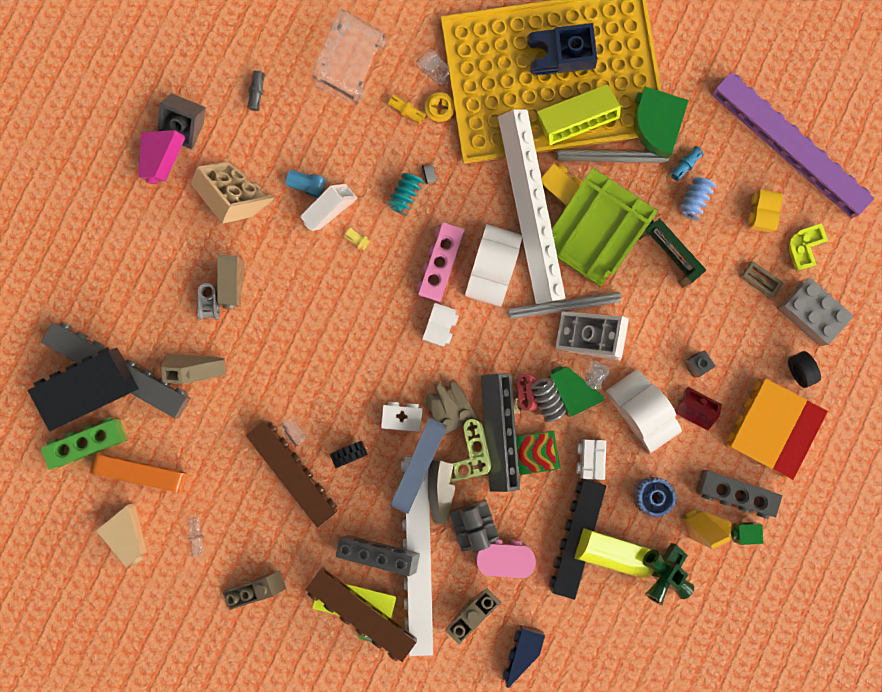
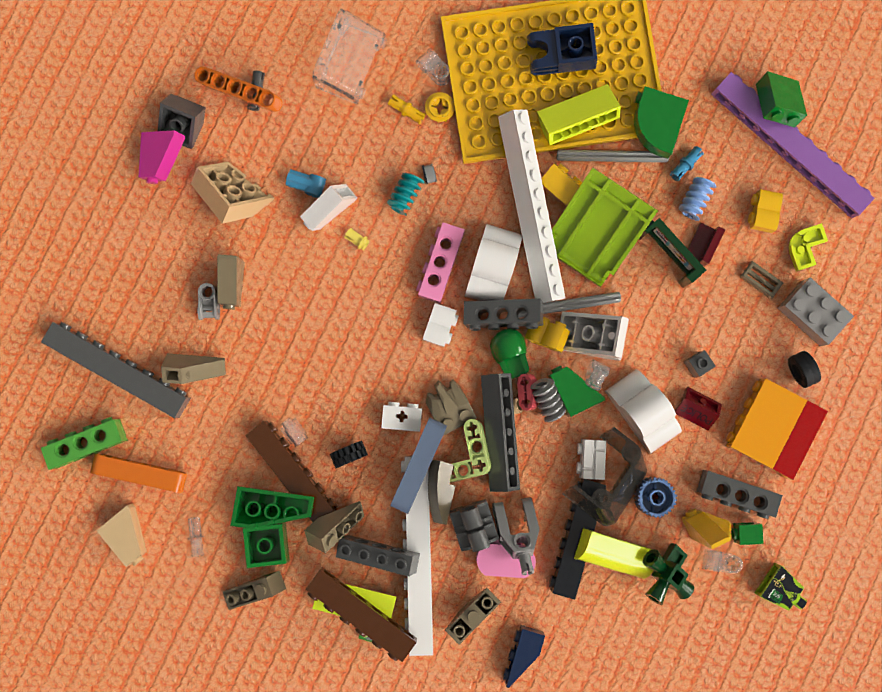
black brick [28,347,139,432] -> none
slope [516,430,561,475] -> none
none -> orange beam [194,66,282,112]
none -> green wedge [230,486,314,529]
none -> green brick [243,522,290,568]
none -> dark tan slope [304,501,364,553]
none -> dark grey brick [463,298,543,331]
none -> green piece [490,328,529,379]
none -> light grey piece [492,497,539,576]
none -> yellow brick [524,317,571,353]
none -> clear smoke windscreen [562,427,647,526]
none -> dark red panel [688,223,726,266]
none -> clear piece [702,549,743,573]
none -> torso [754,563,807,610]
none -> green brick [756,71,807,128]

